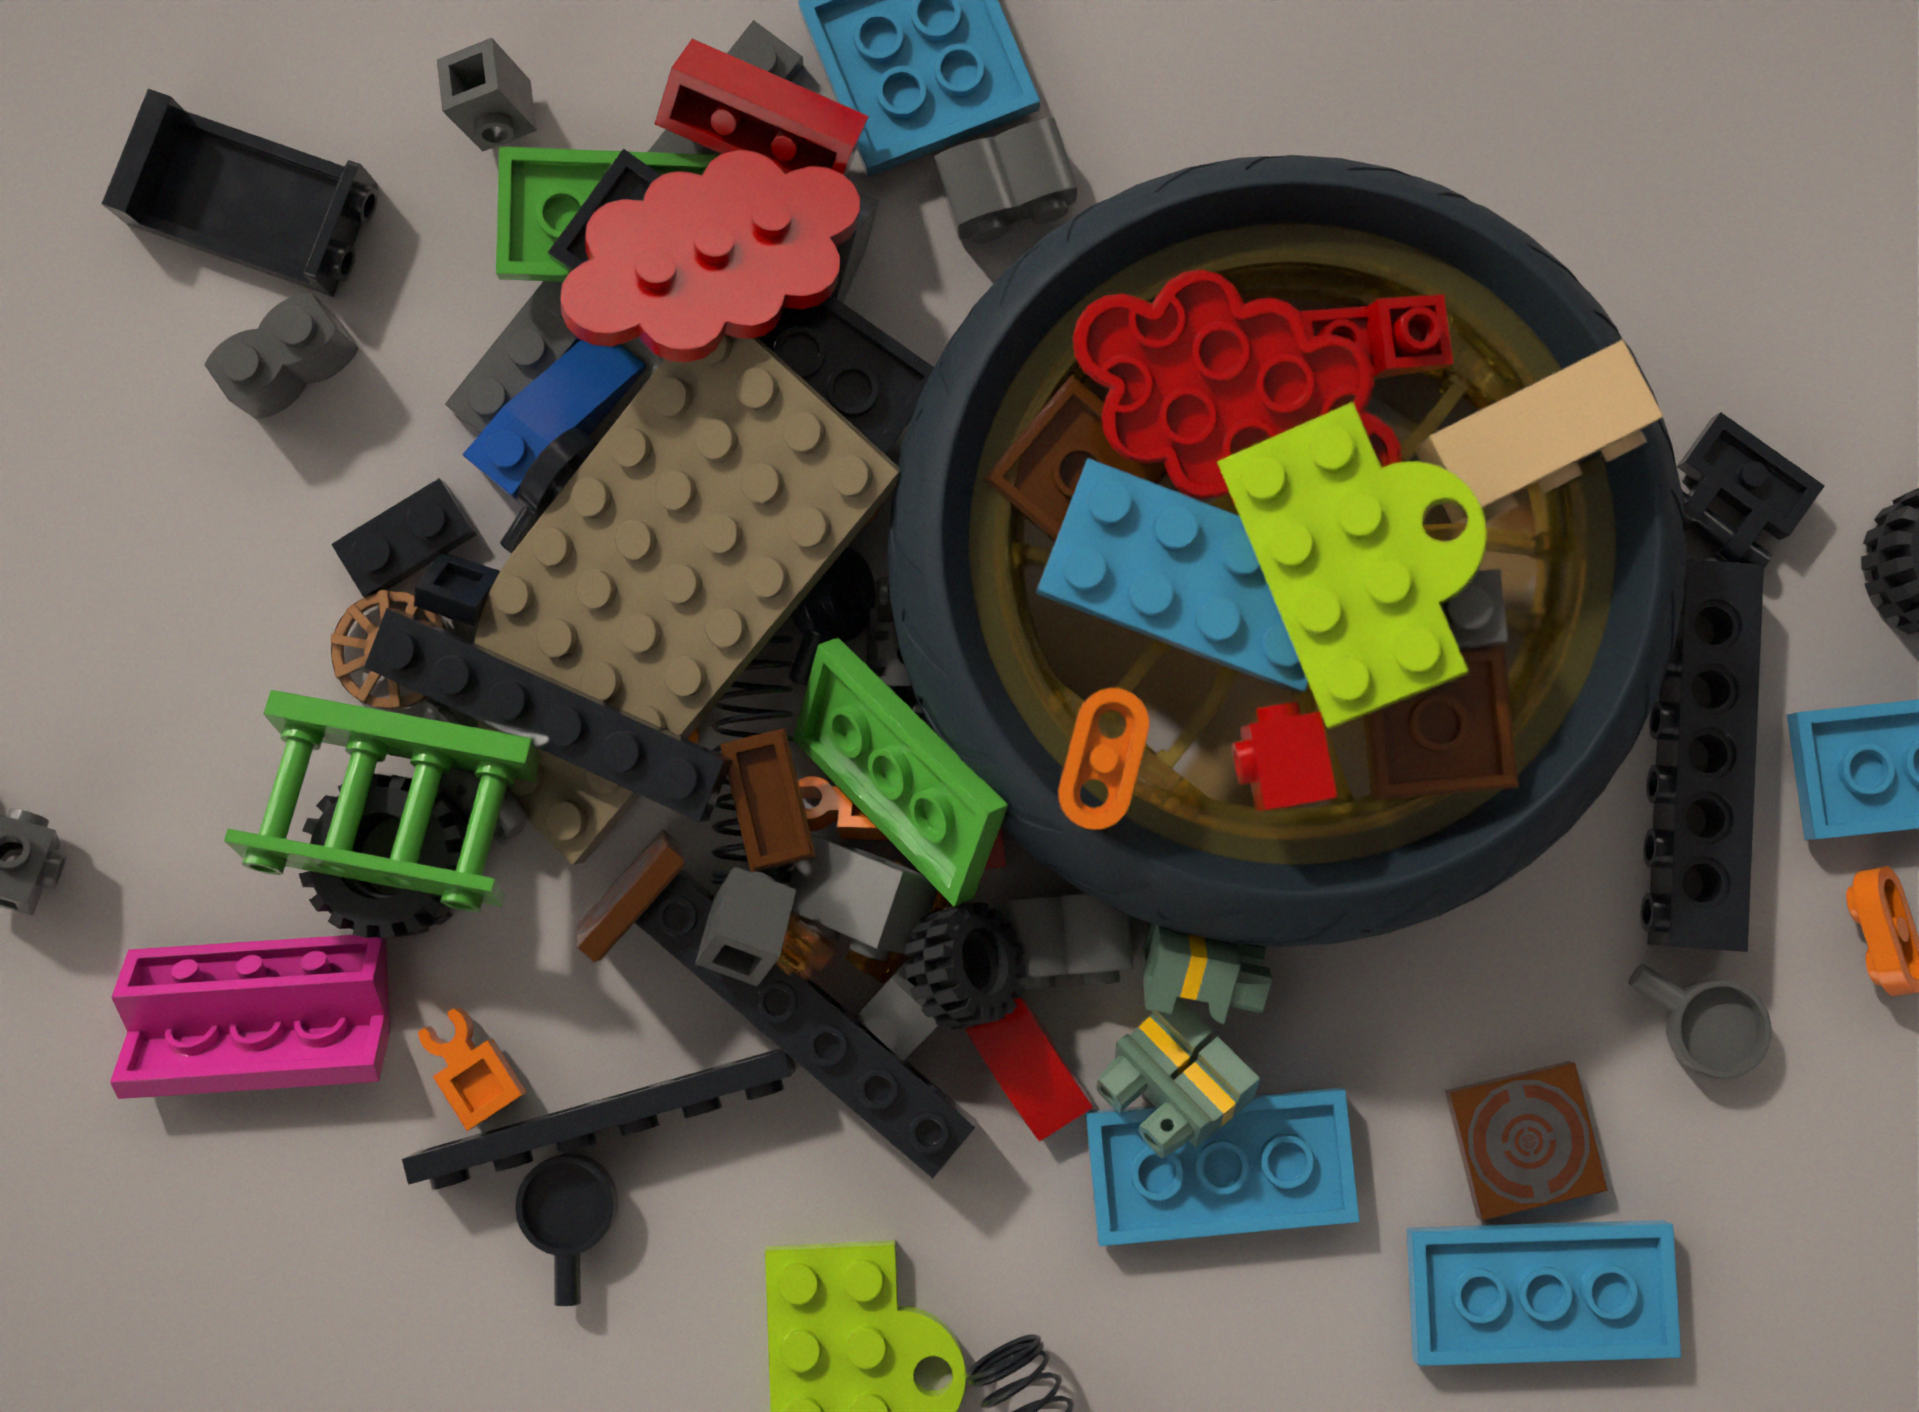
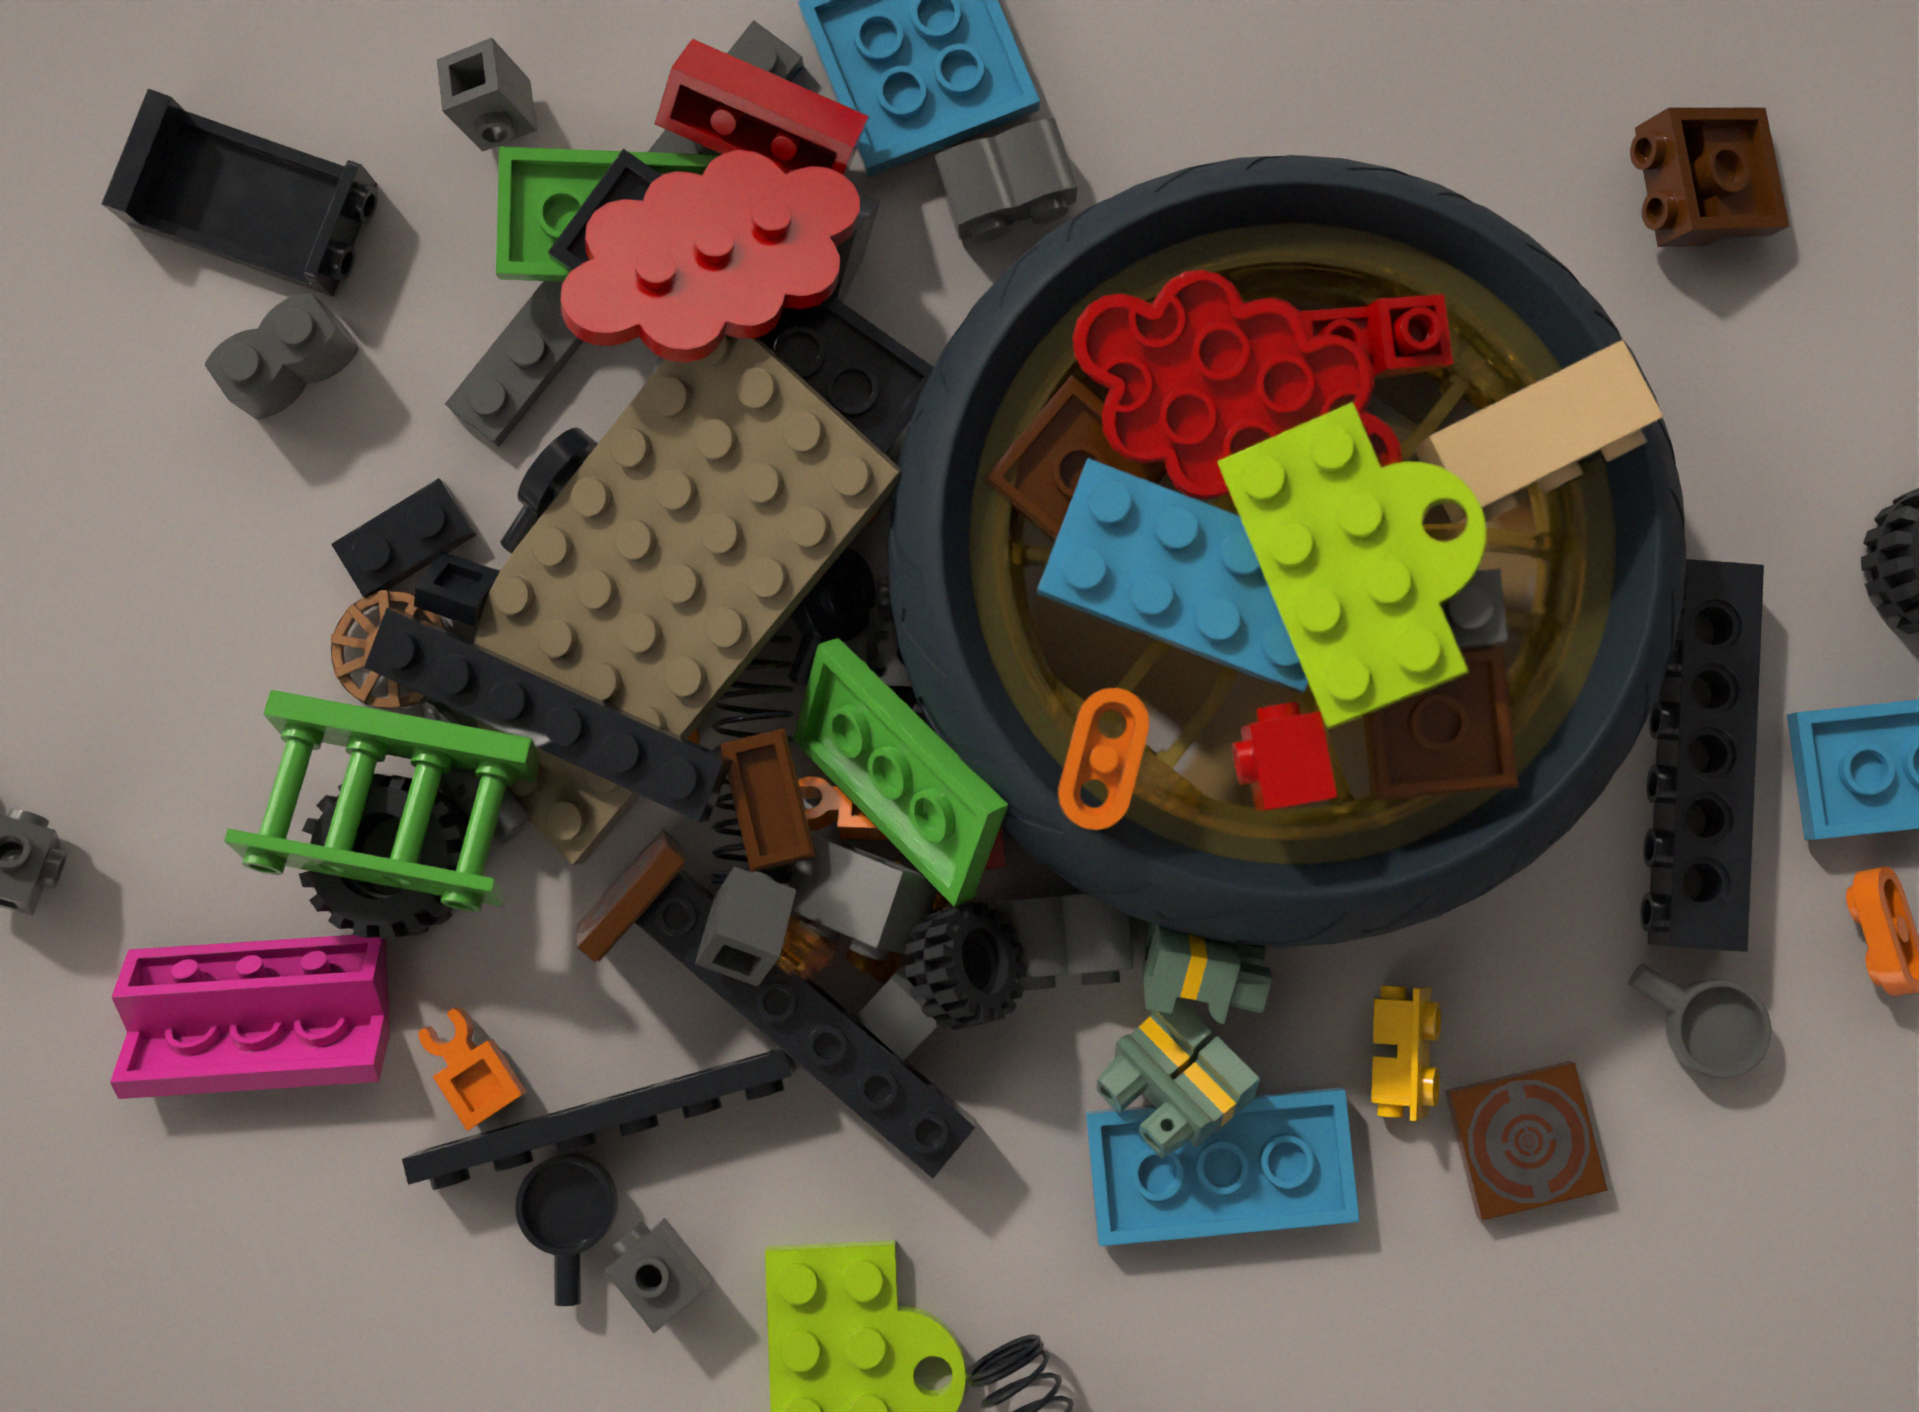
blue slope [462,340,647,506] -> none
red slope [965,997,1094,1142] -> none
dark azure plate [1406,1220,1681,1366] -> none
black plate [1677,412,1825,568] -> none
none -> dark grey brick [604,1218,713,1333]
none -> yellow hinge [1371,985,1442,1121]
none -> reddish brown plate [1630,107,1790,247]

